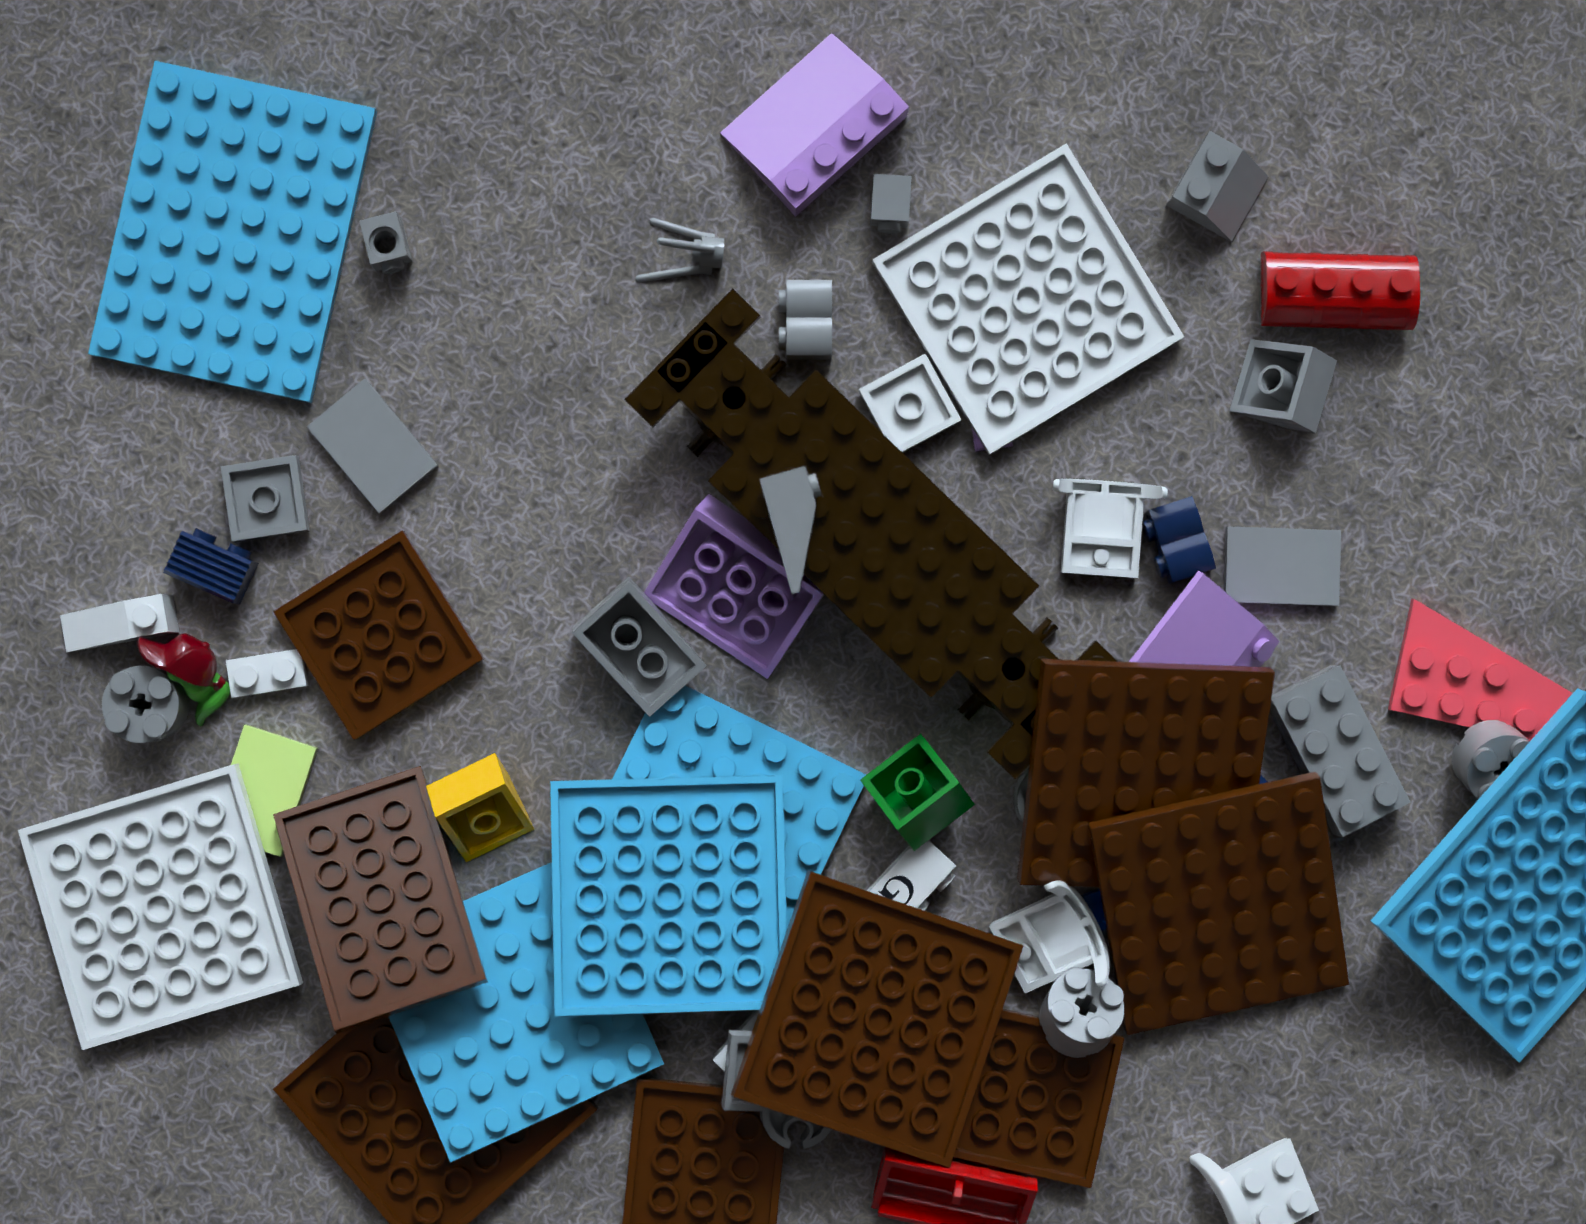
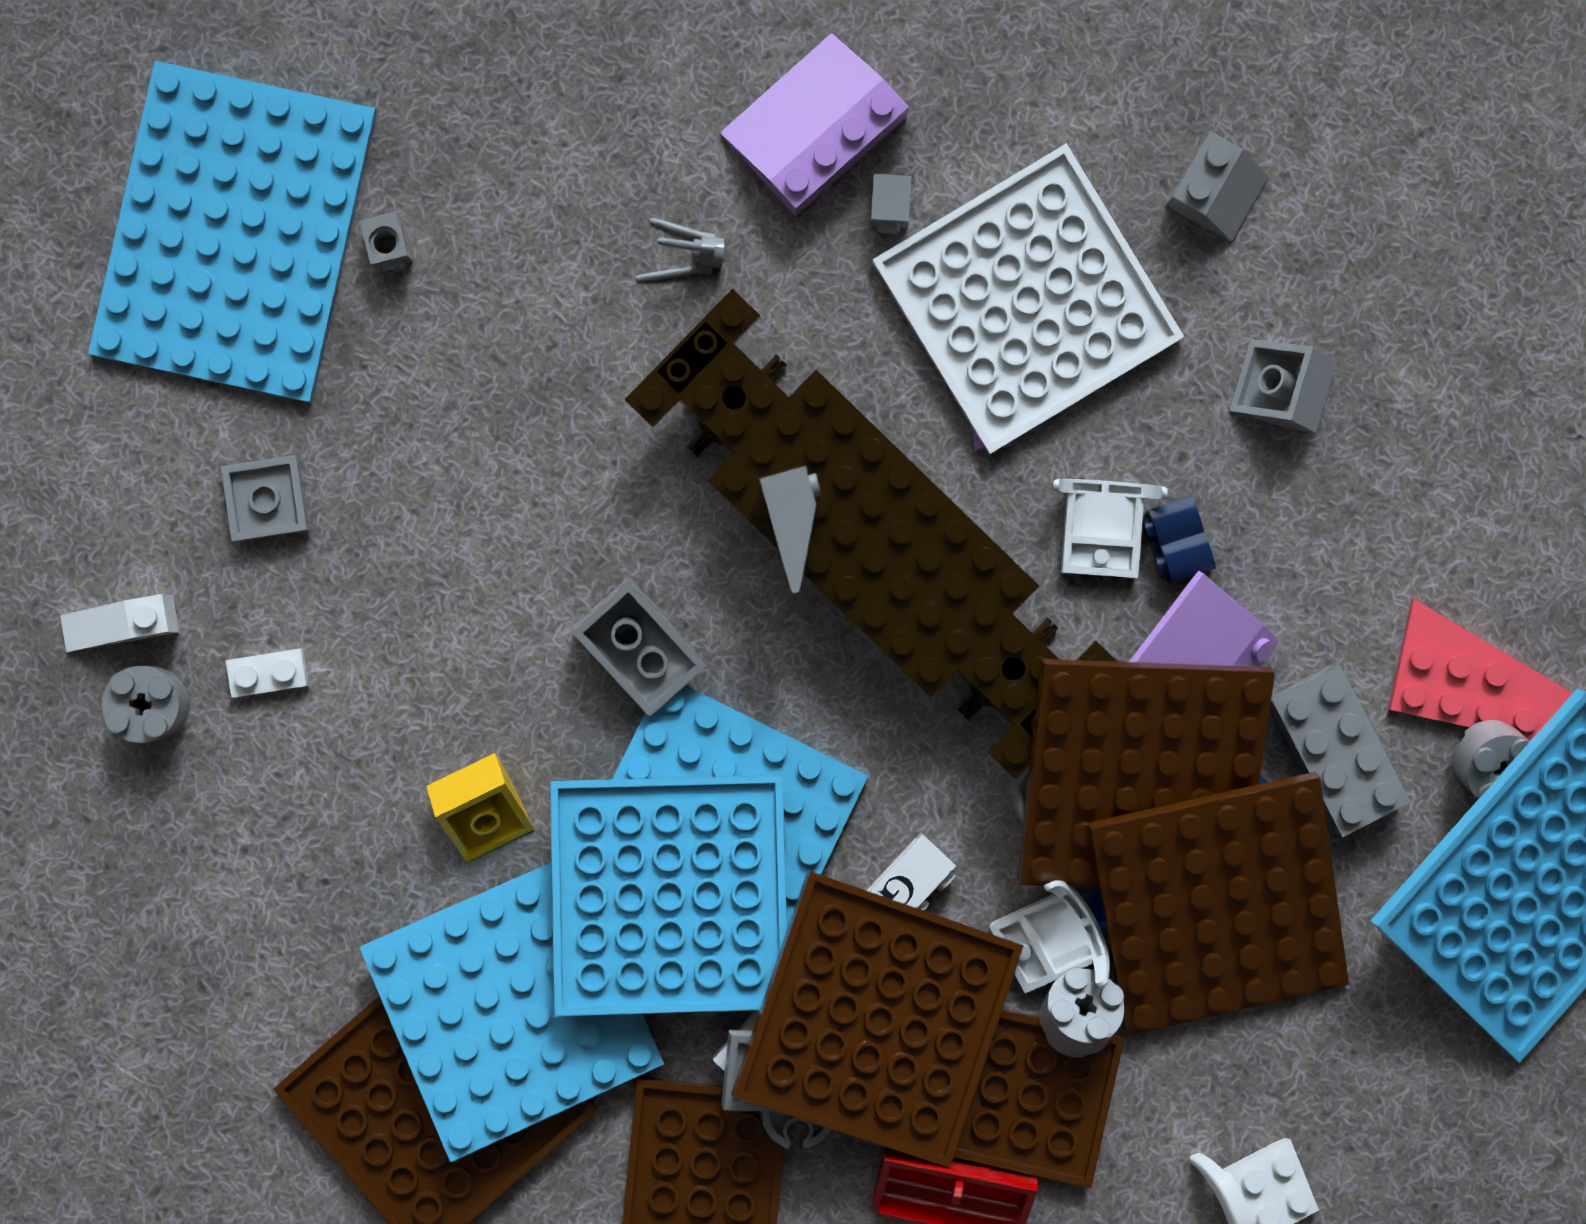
white plate [18,764,303,1050] -> none
dark red hair [138,633,230,727] -> none
dark blue brick [163,528,259,605] -> none
yellowish green tile [231,725,318,857] -> none
reddish brown plate [273,530,485,740] -> none
reddish brown plate [273,766,488,1034] -> none
light grey tile [307,378,439,514] -> none
lavender slope [644,494,824,679] -> none
light grey brick [779,280,832,360] -> none
white plate [858,353,961,453] -> none
green brick [860,733,975,851] -> none
light grey tile [1224,526,1341,606] -> none
red container [1261,251,1420,330] -> none

